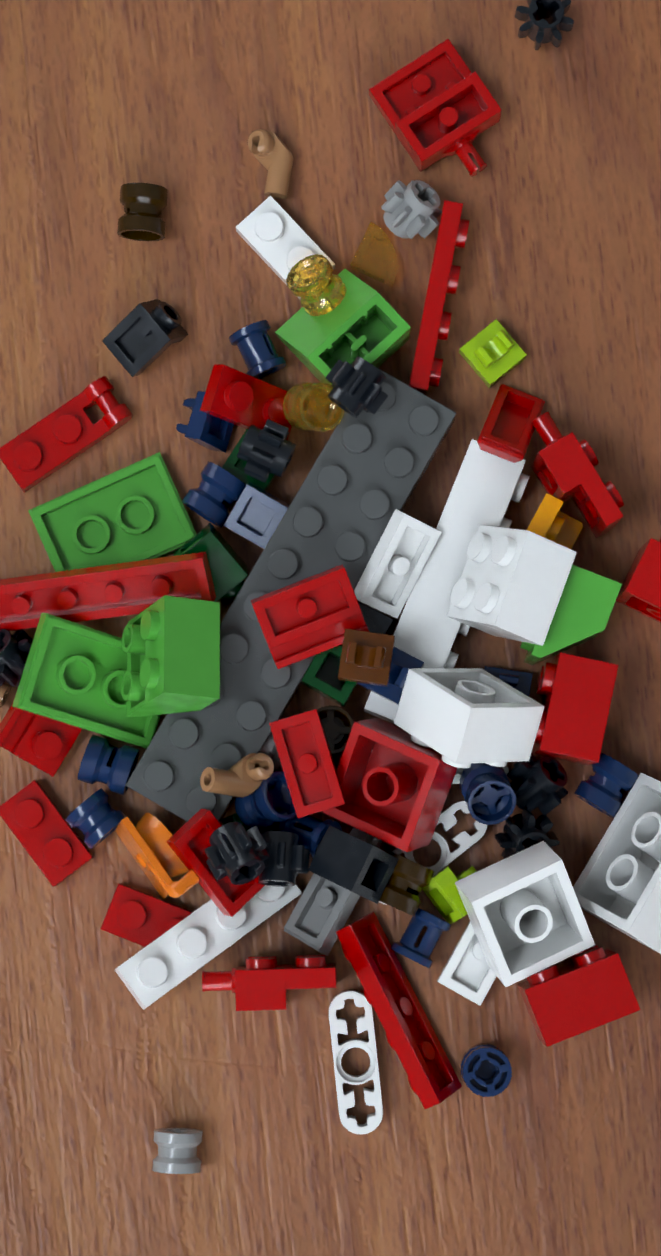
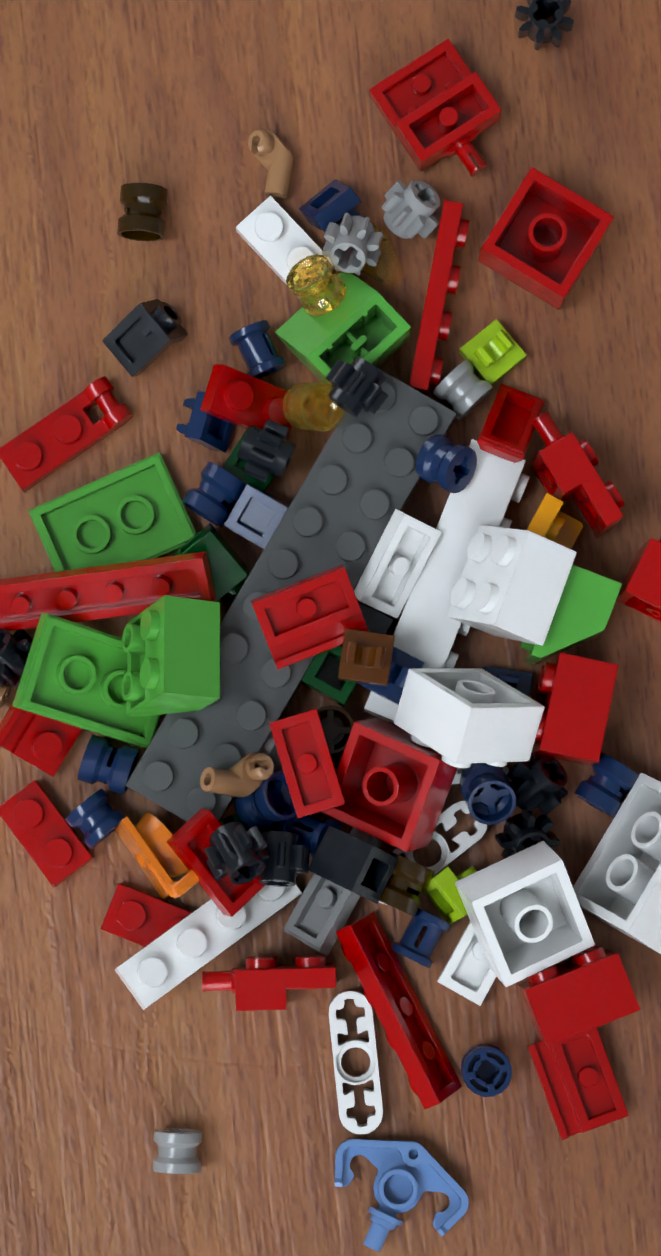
none -> dark blue tile [299,179,361,232]
none -> light grey gear [322,213,383,276]
none -> medium blue piece [334,1138,469,1252]
none -> dark blue wheel [416,434,477,493]
none -> light grey wheel [433,360,494,421]
none -> red brick [478,167,614,310]
none -> red plate [526,1027,629,1140]

